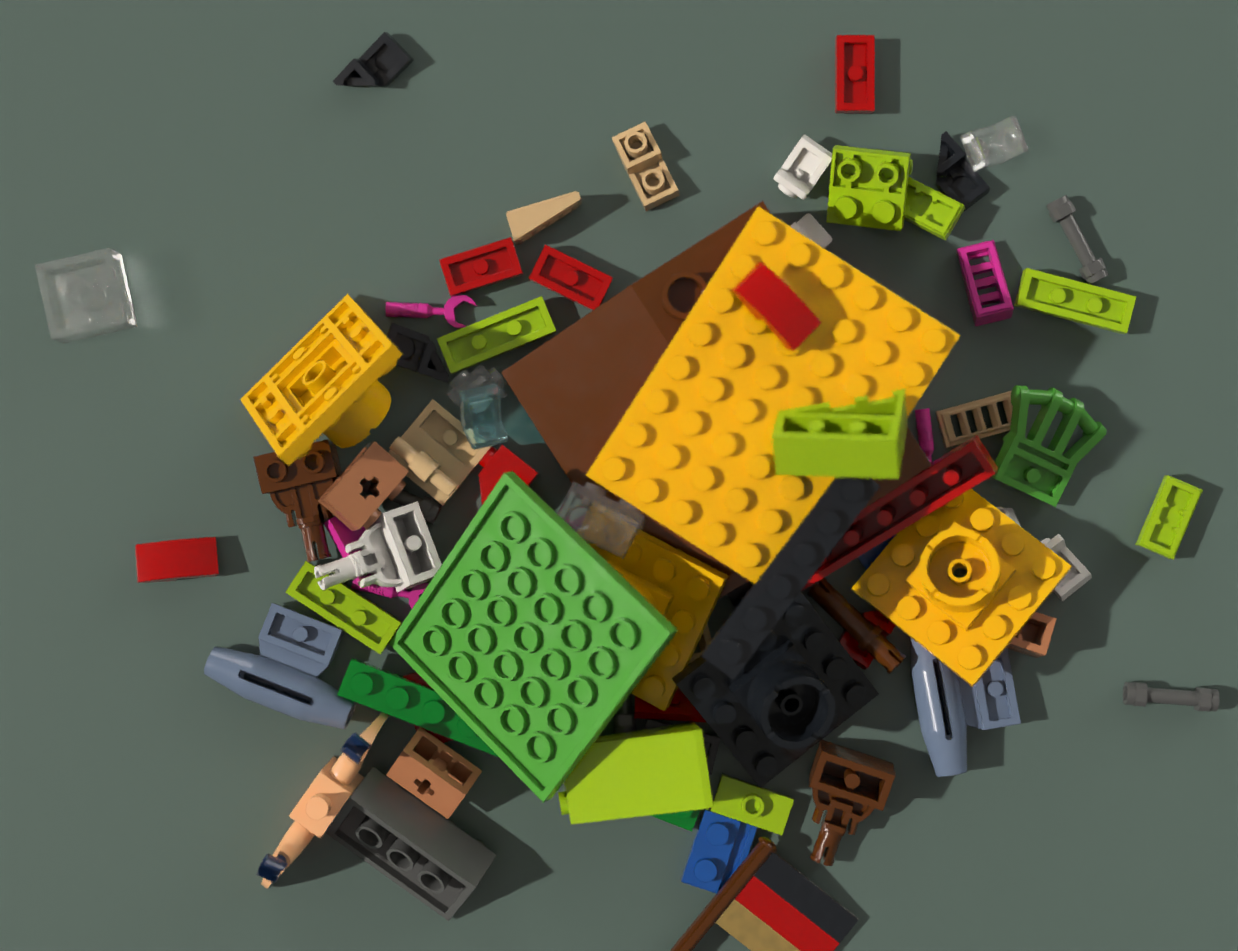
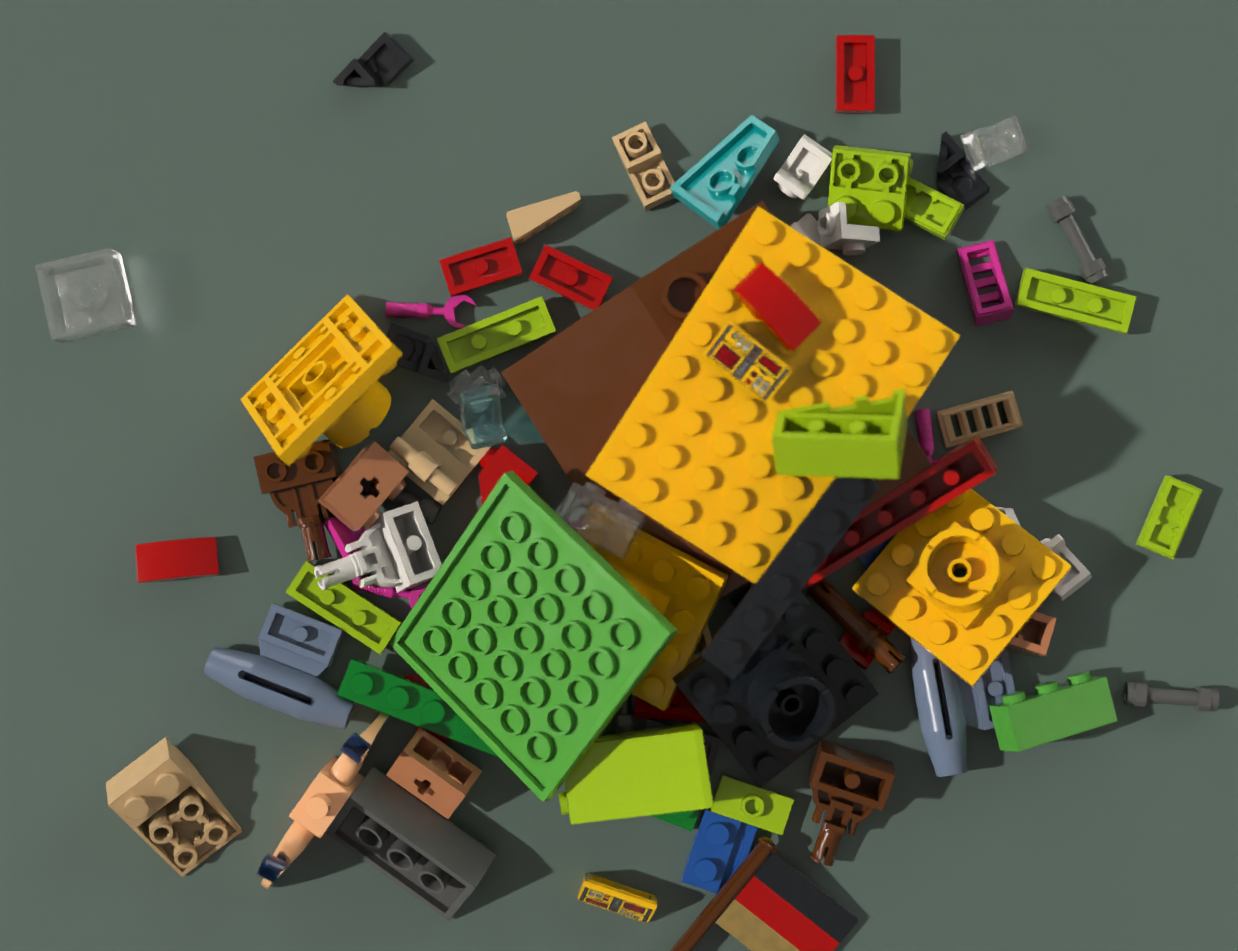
bright green plate [991,385,1107,507] -> none
none -> tan slope [106,737,242,877]
none -> yellow slope [578,873,657,923]
none -> teal wing [669,114,780,229]
none -> slope [703,321,793,404]
none -> white bracket [817,202,880,256]
none -> bright green brick [989,671,1117,752]

